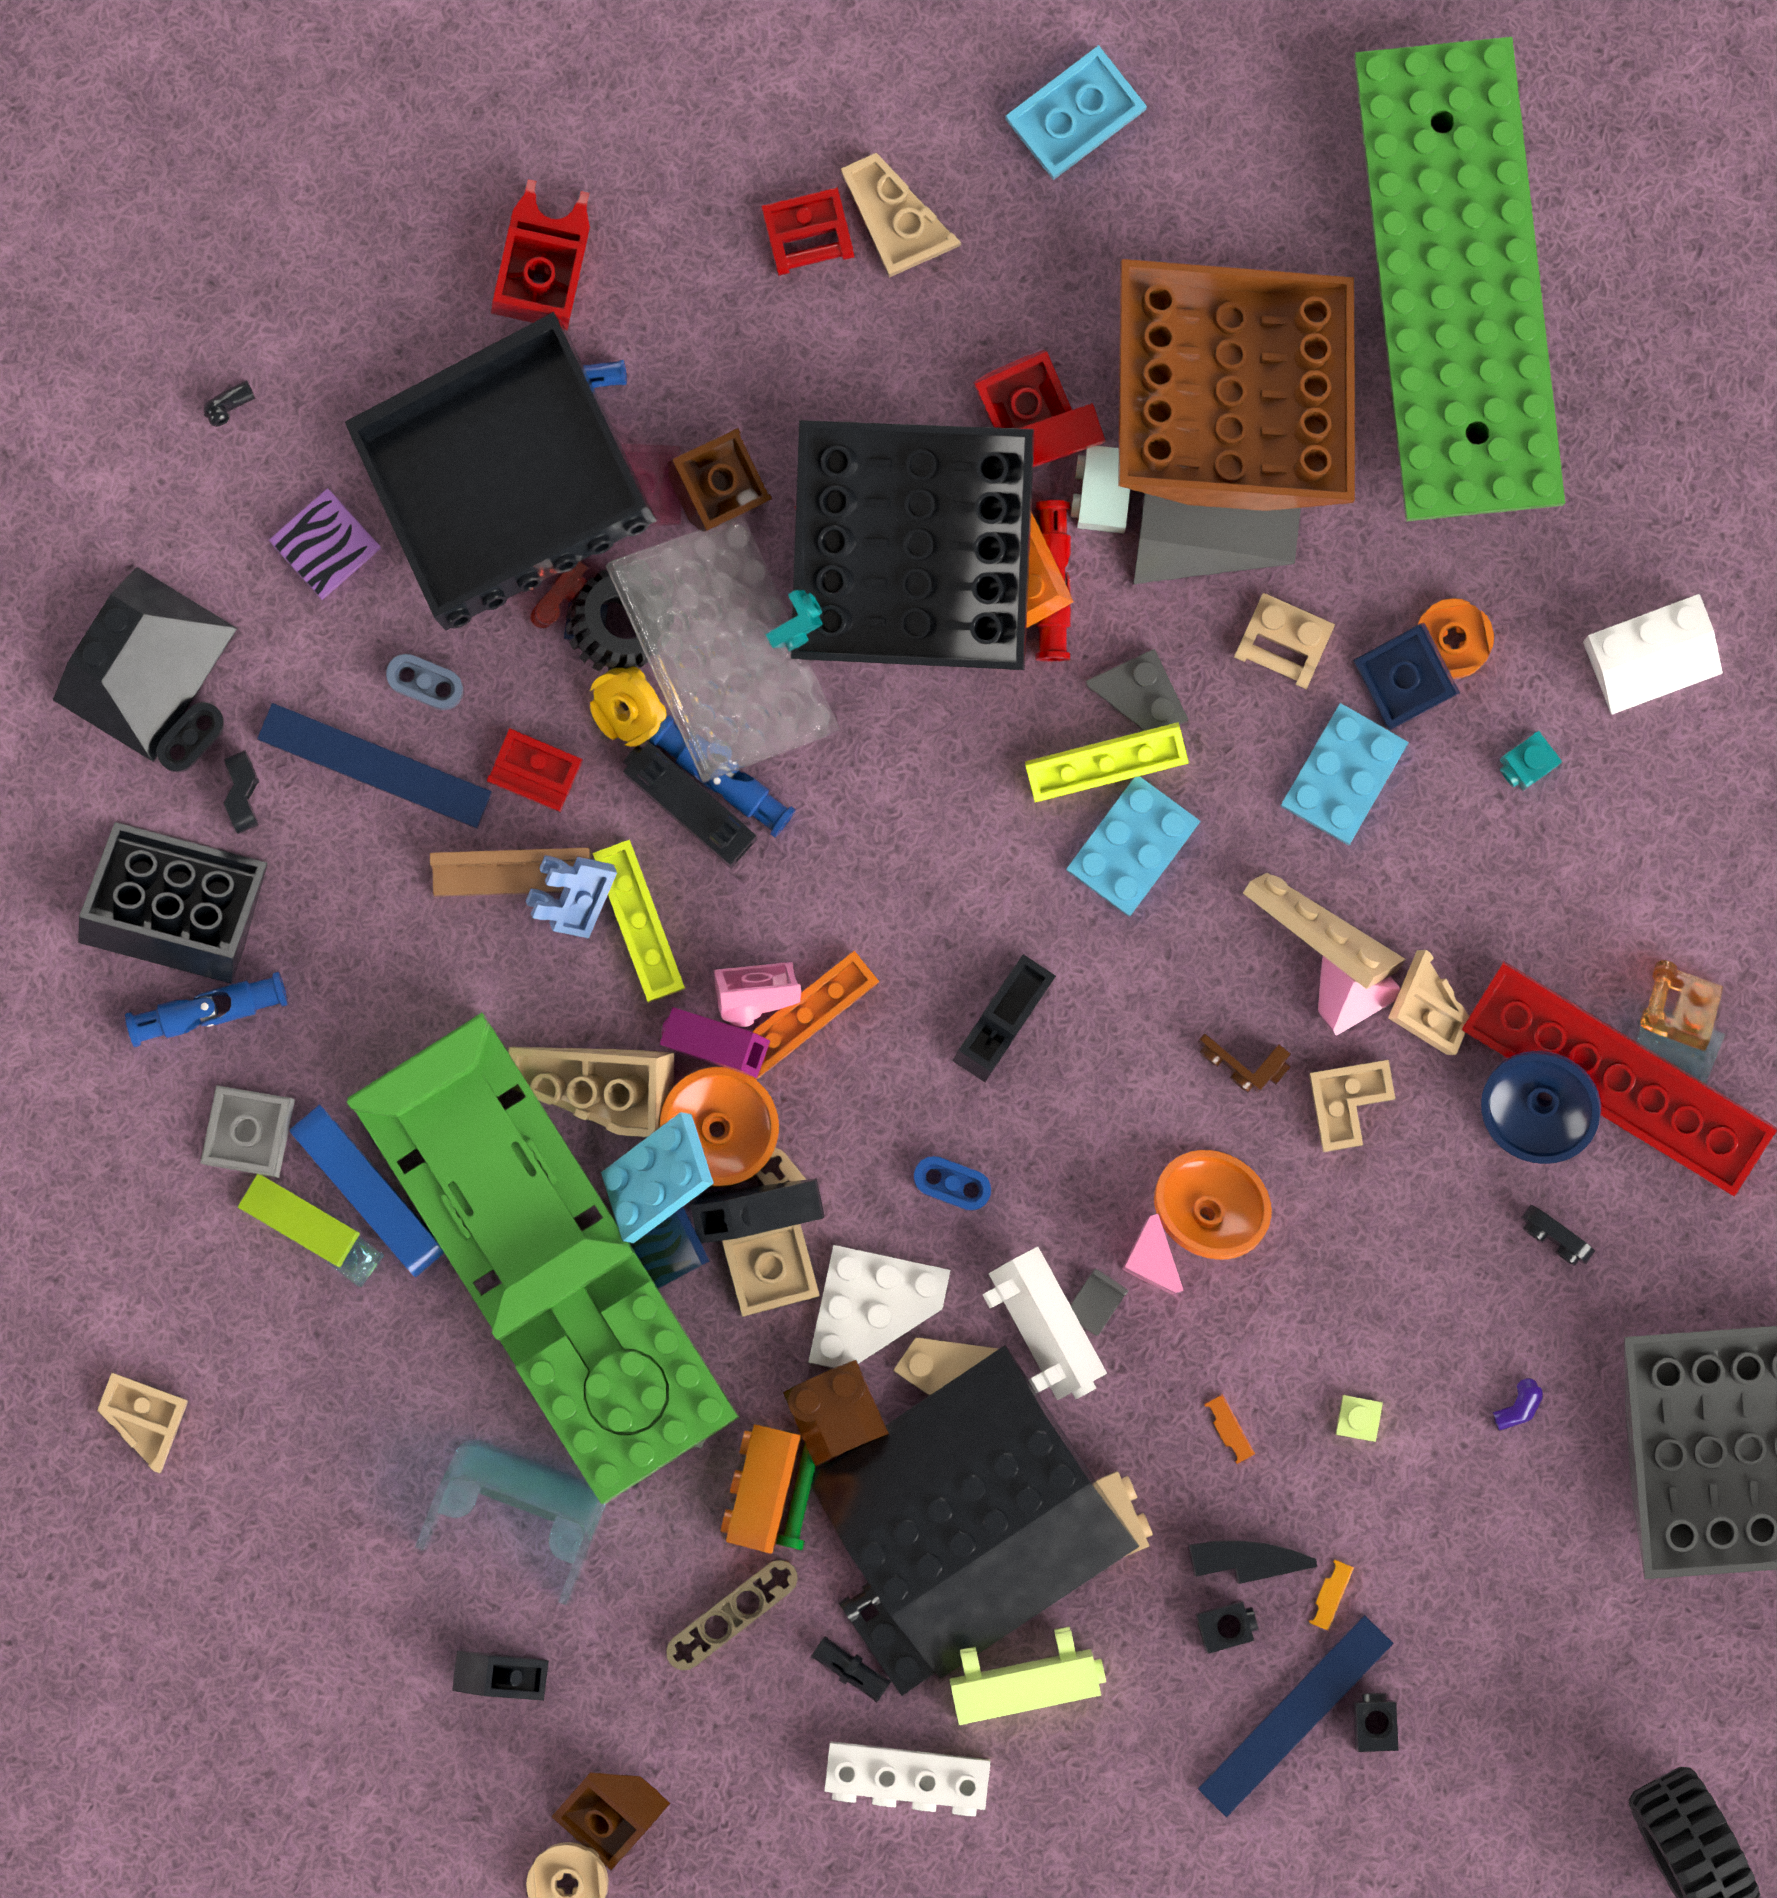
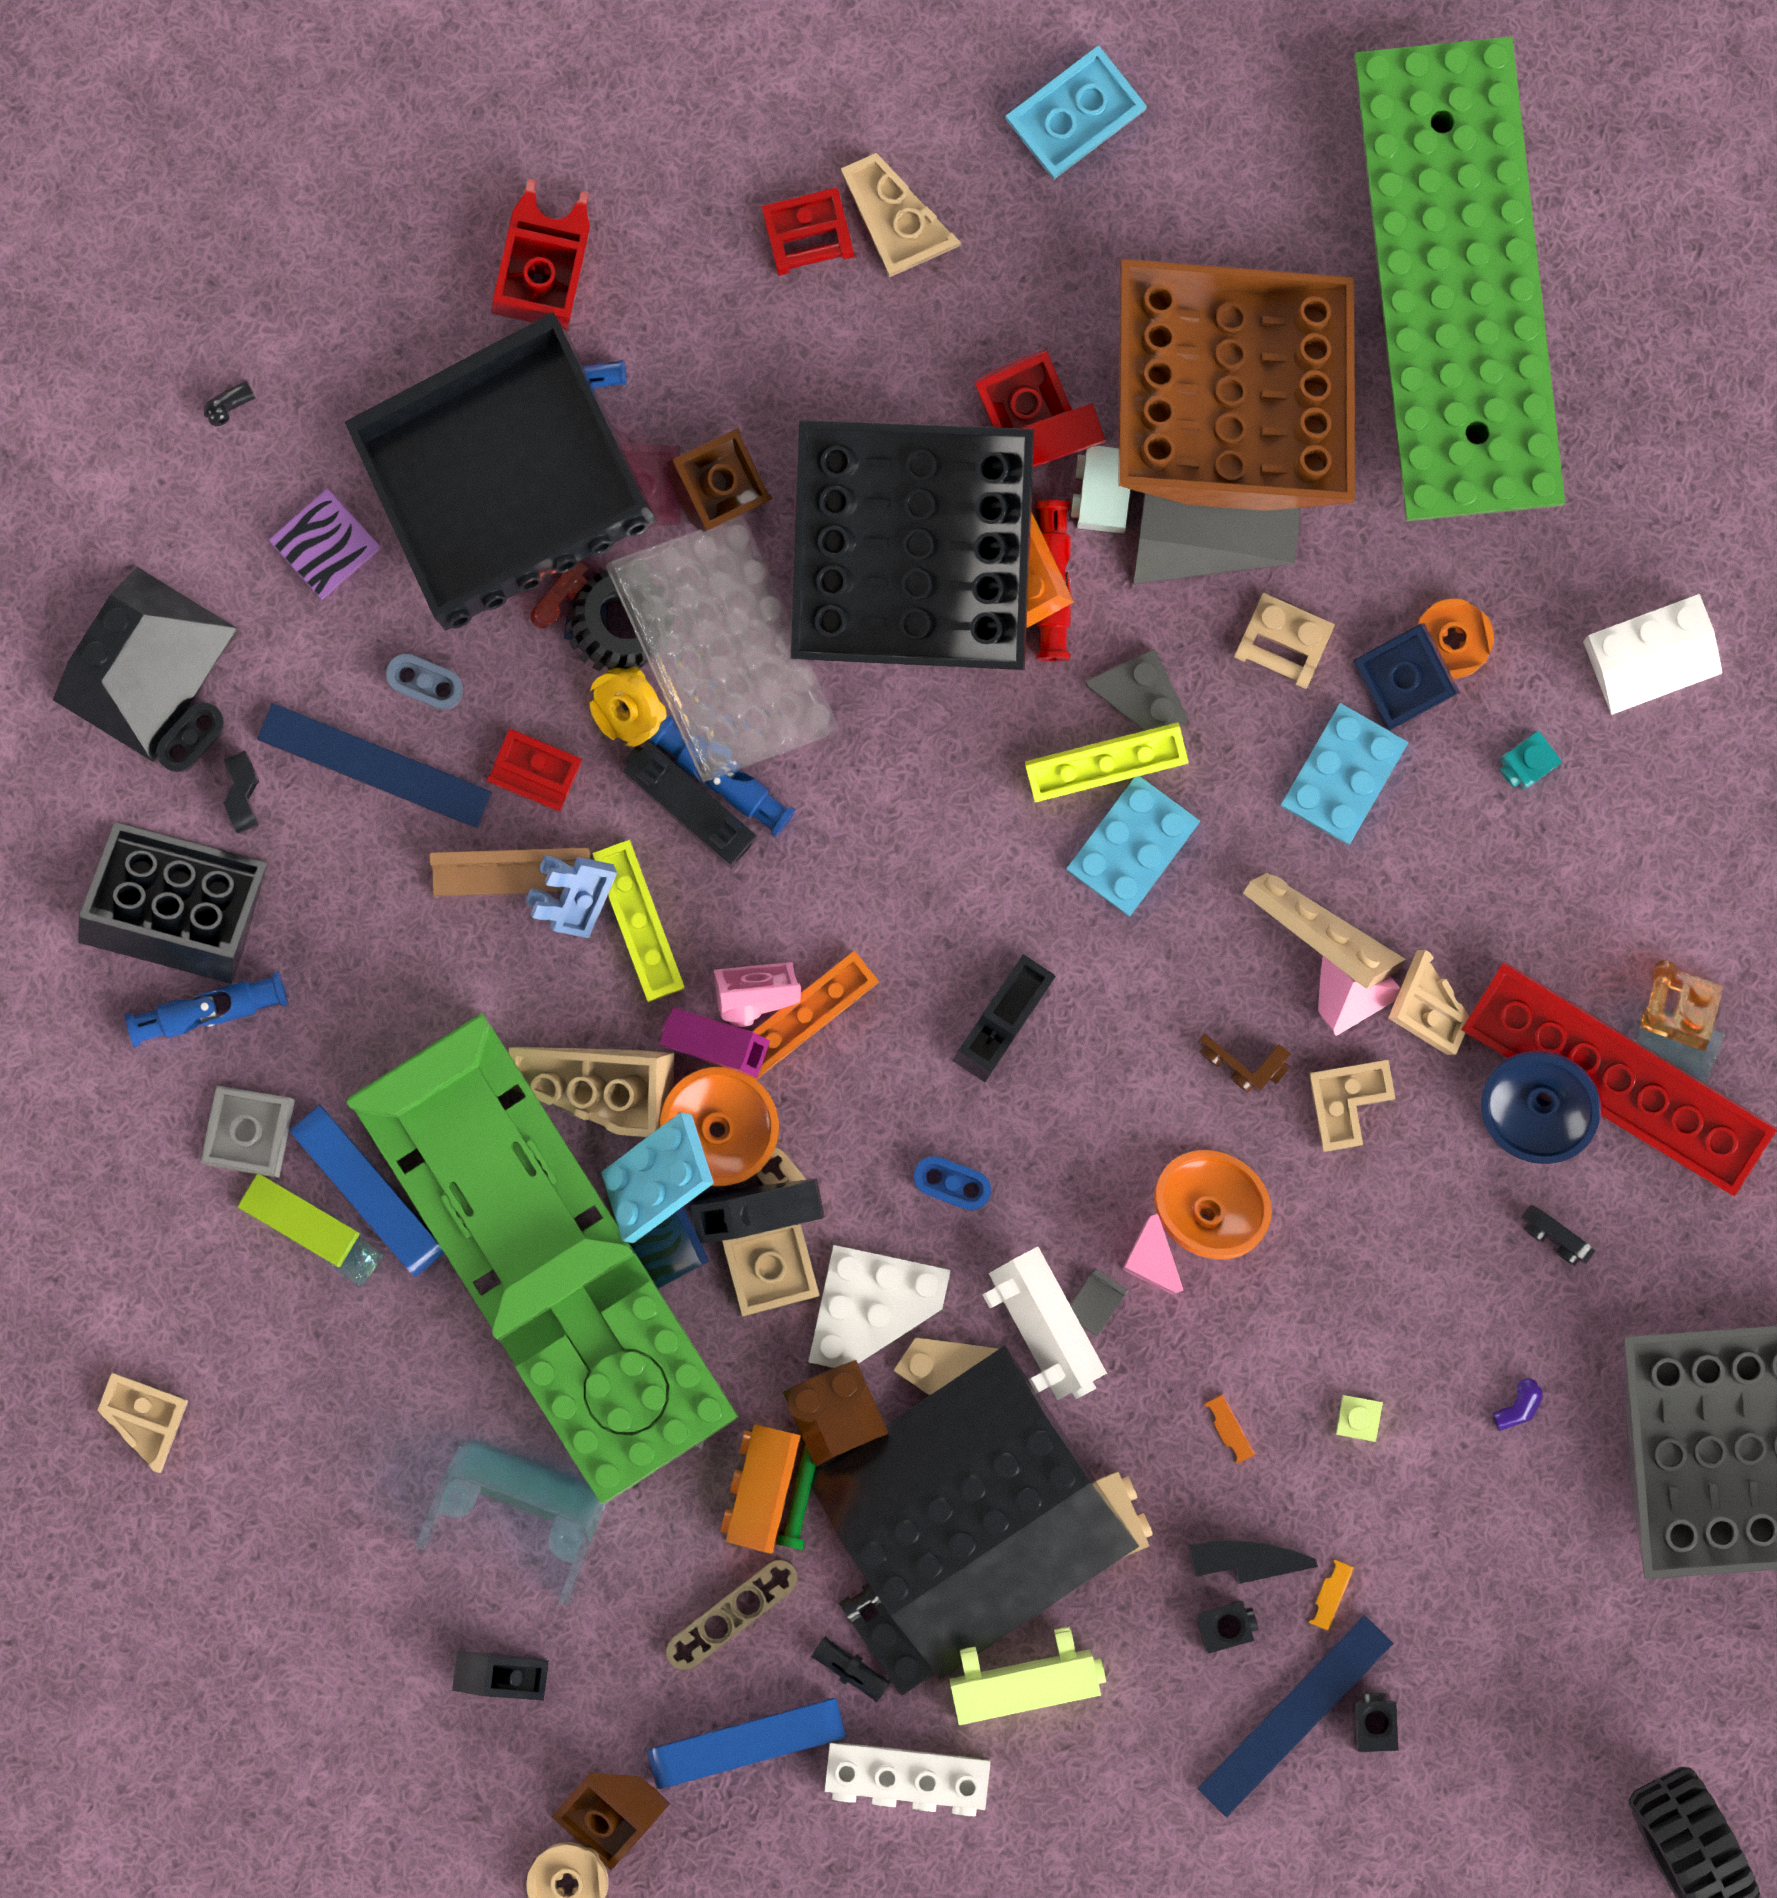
teal bracket [765,590,823,651] -> none
none -> blue beam [646,1698,847,1789]

